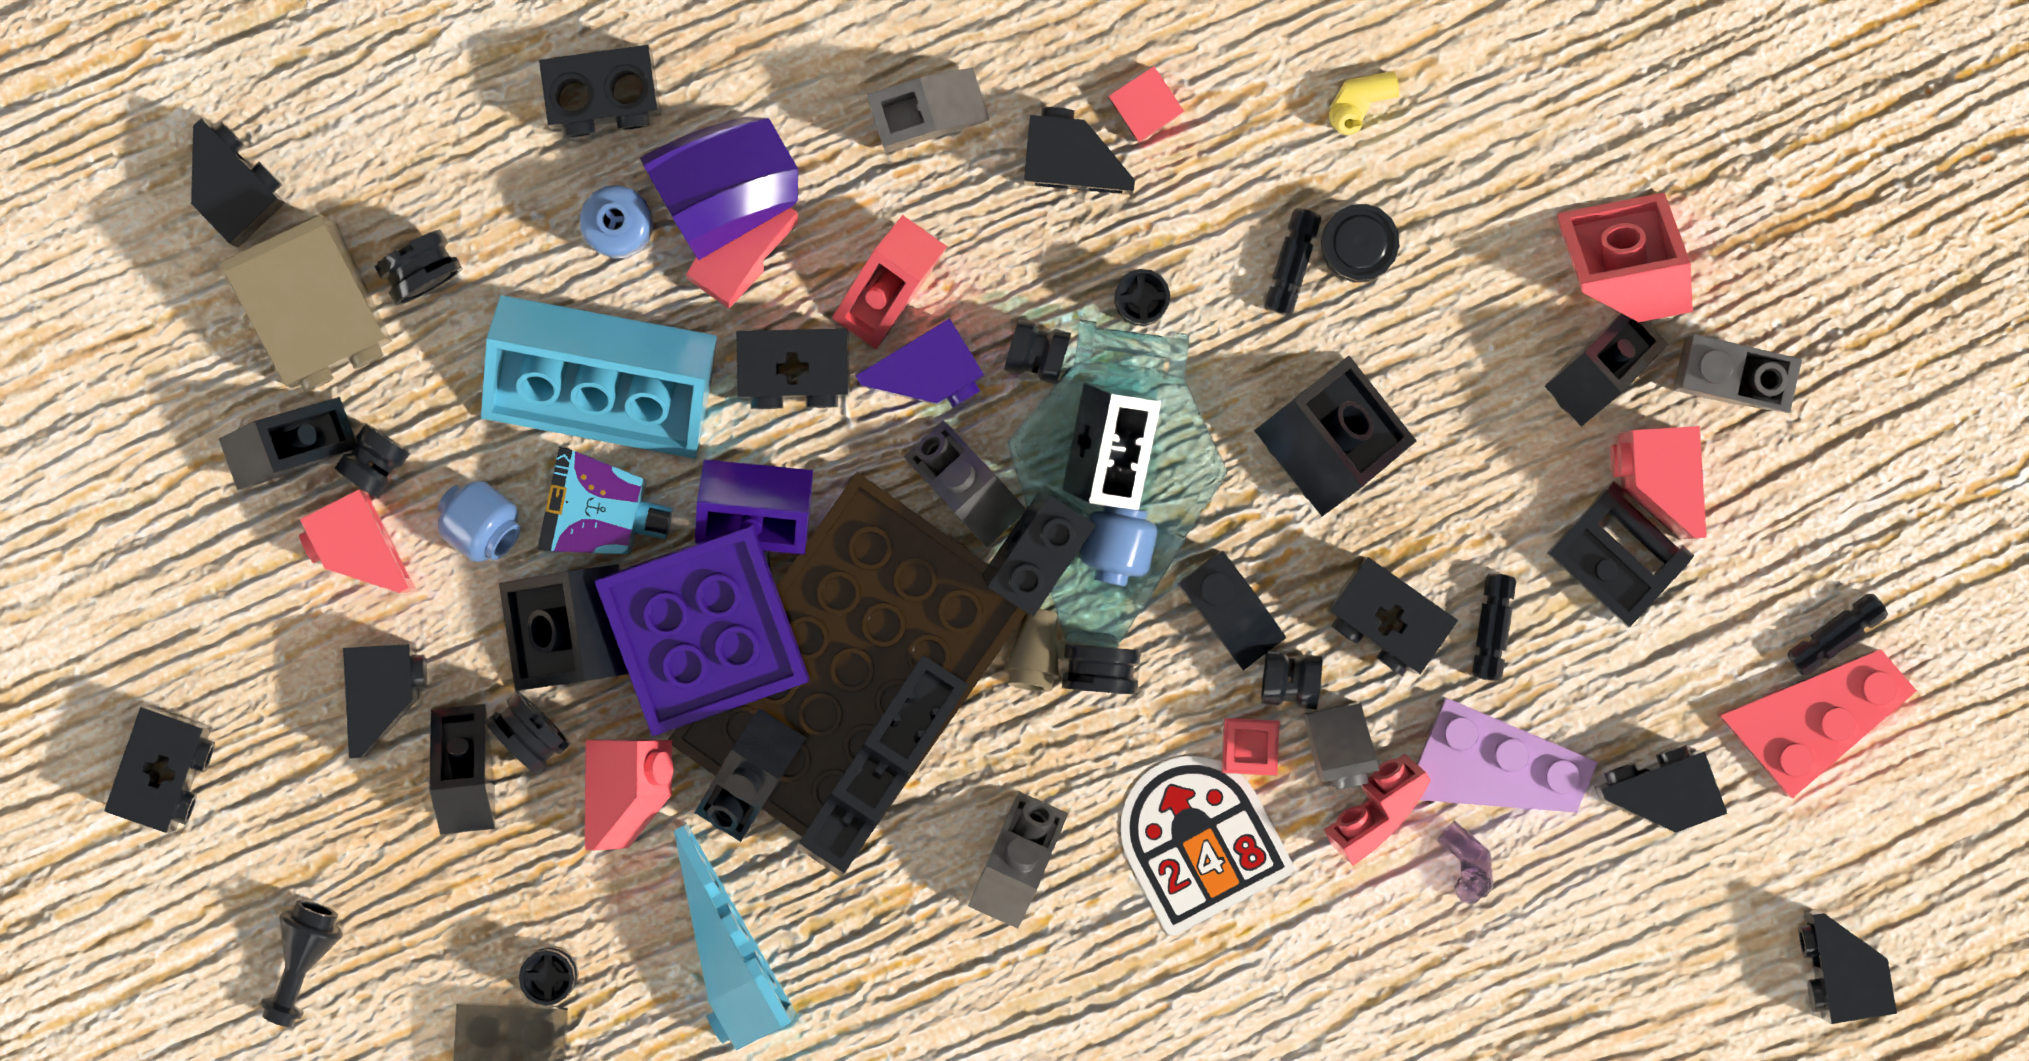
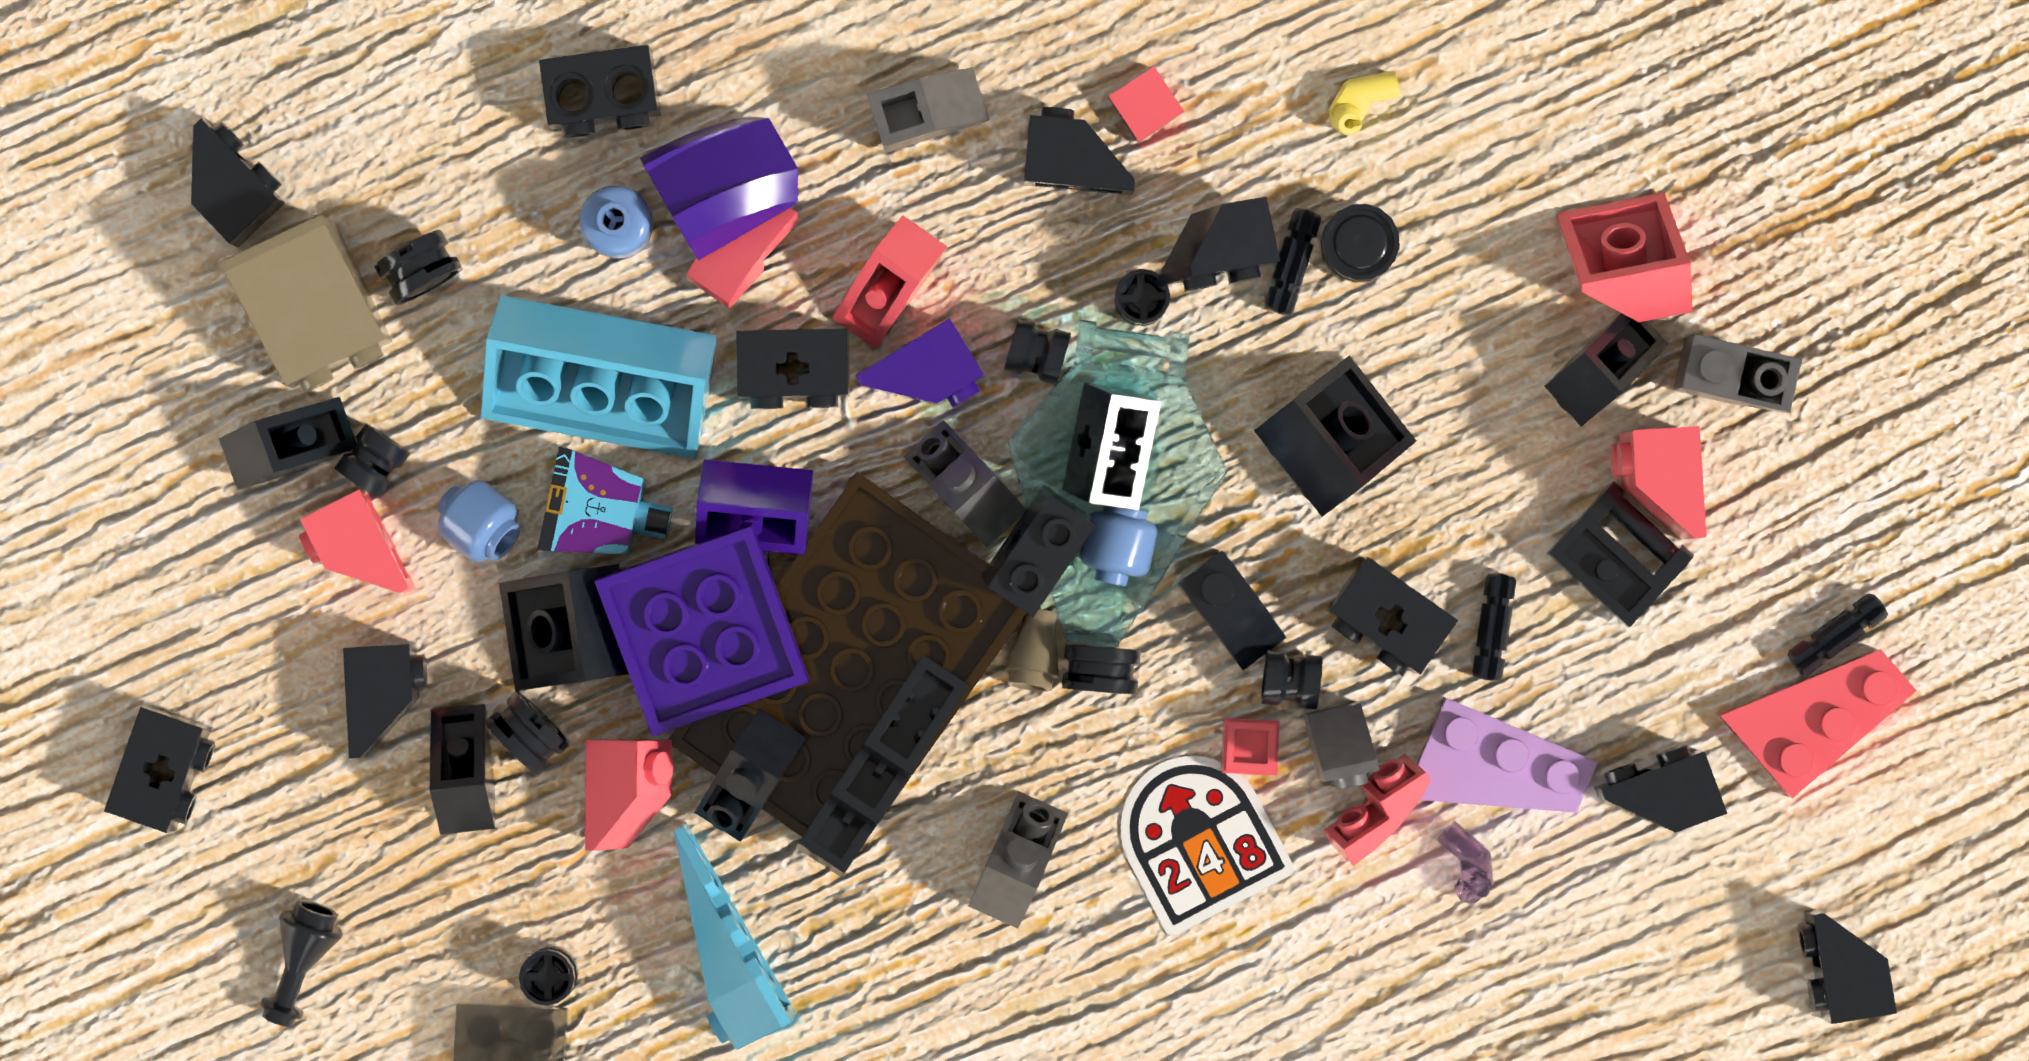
none -> black slope [1159,197,1280,292]

